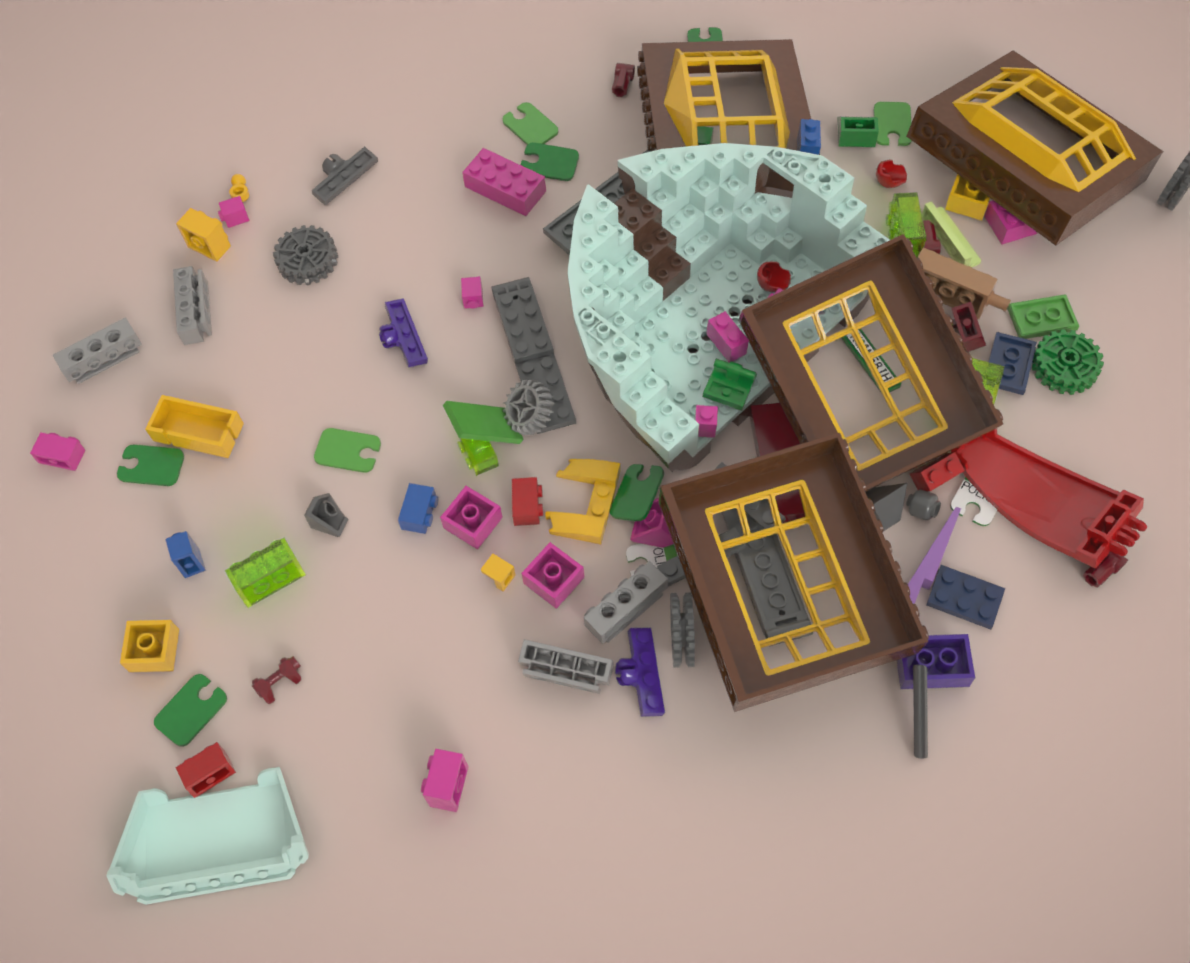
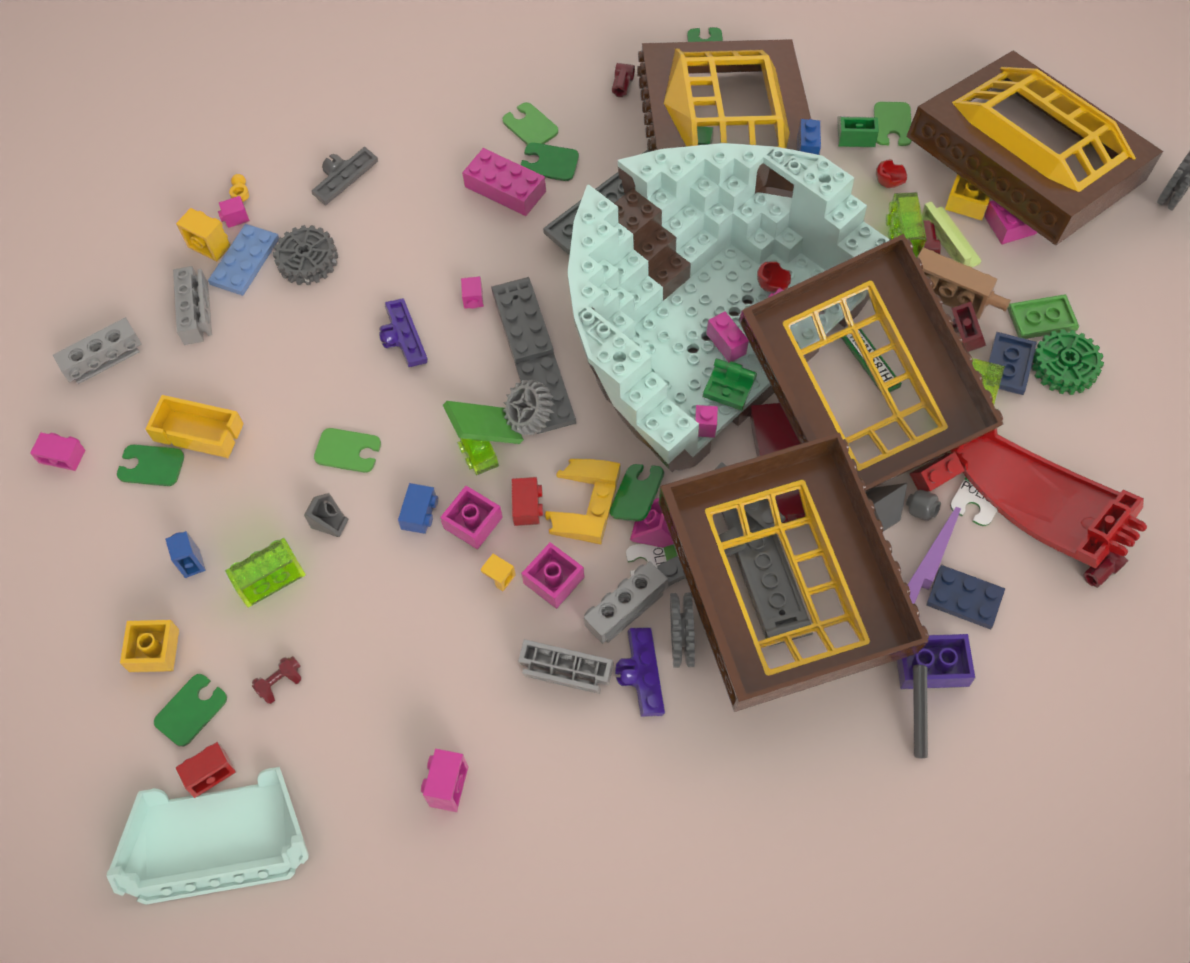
none -> medium blue plate [208,224,279,296]

